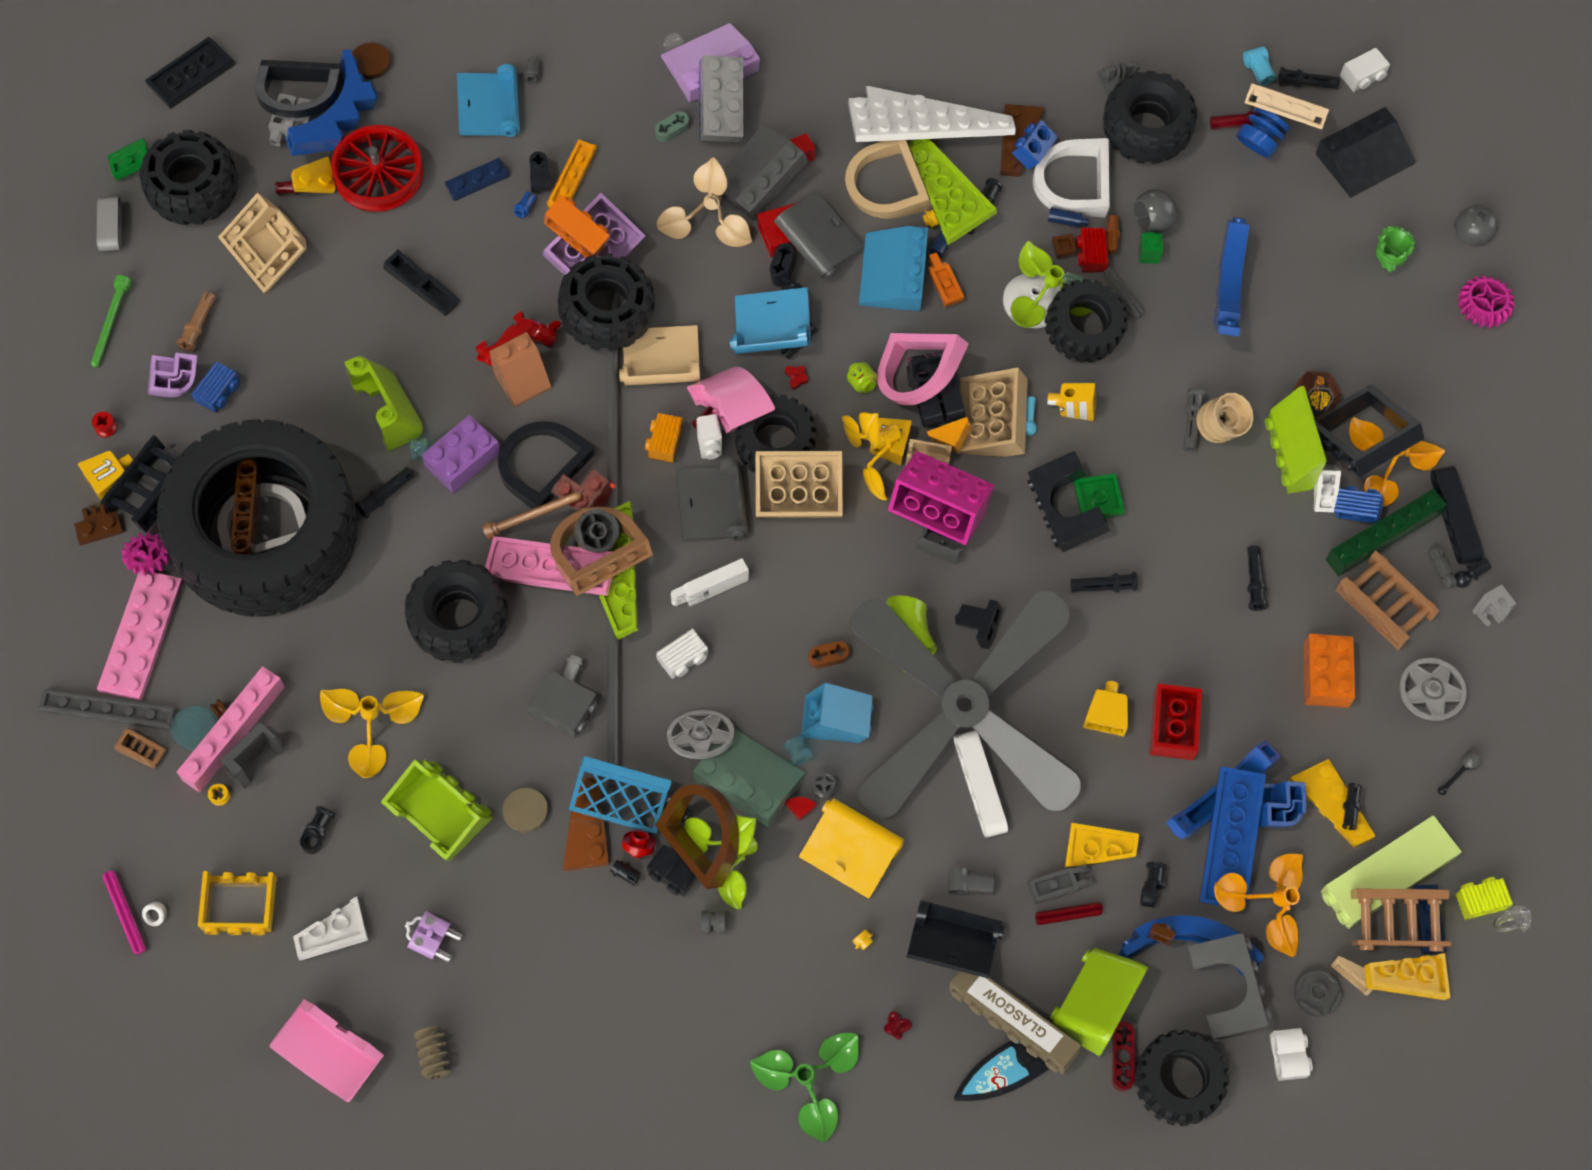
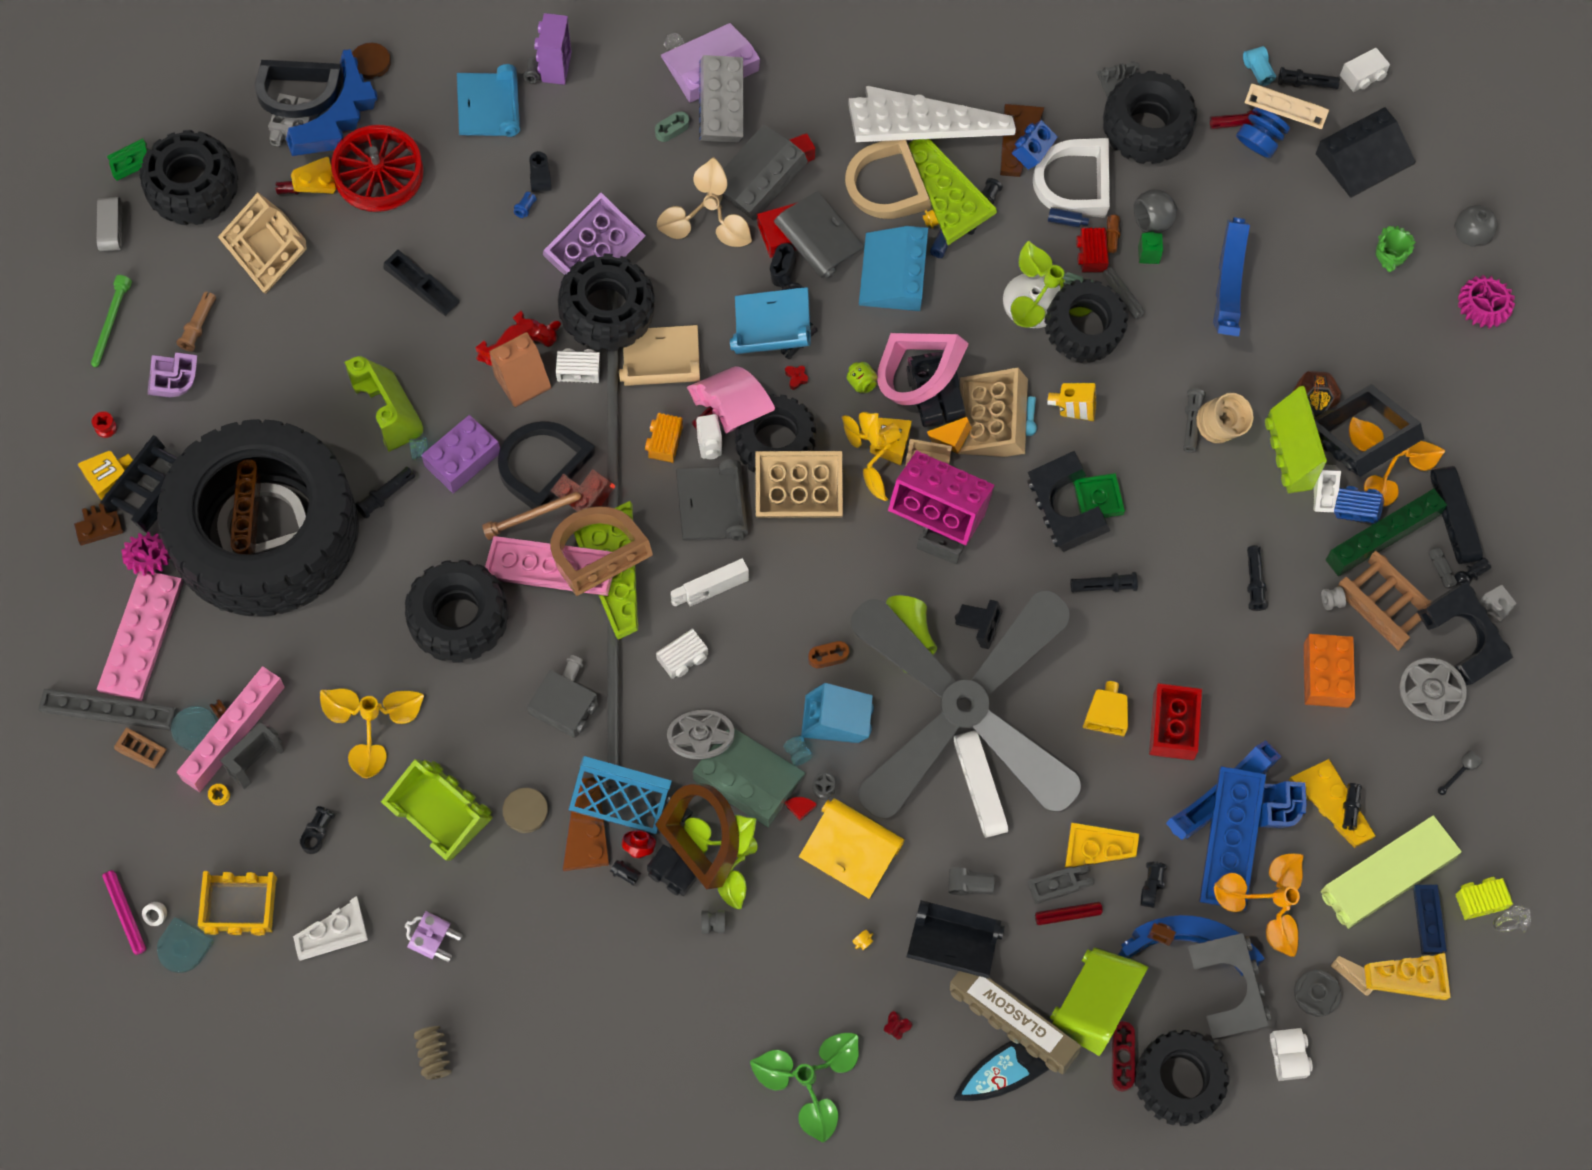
black tile [145,37,234,109] -> none
blue brick [191,361,240,413] -> none
bright pink panel [270,999,384,1102] -> none
dark blue plate [445,158,509,201] -> none
orange brick [544,195,610,258] -> none
light orange tile [547,139,597,208] -> none
dark grey cylinder [574,509,619,553] -> none
orange hinge [928,253,965,307] -> none
reddish brown plate [1052,234,1077,258] -> none
medium nougat fence [1351,888,1451,952] -> none
none -> clear light blue tile [157,917,214,973]
none -> medium lavender brick [535,13,572,85]
none -> white brick [556,348,601,383]
none -> light grey wheel [1321,586,1346,610]
none -> black arch [1416,582,1513,686]

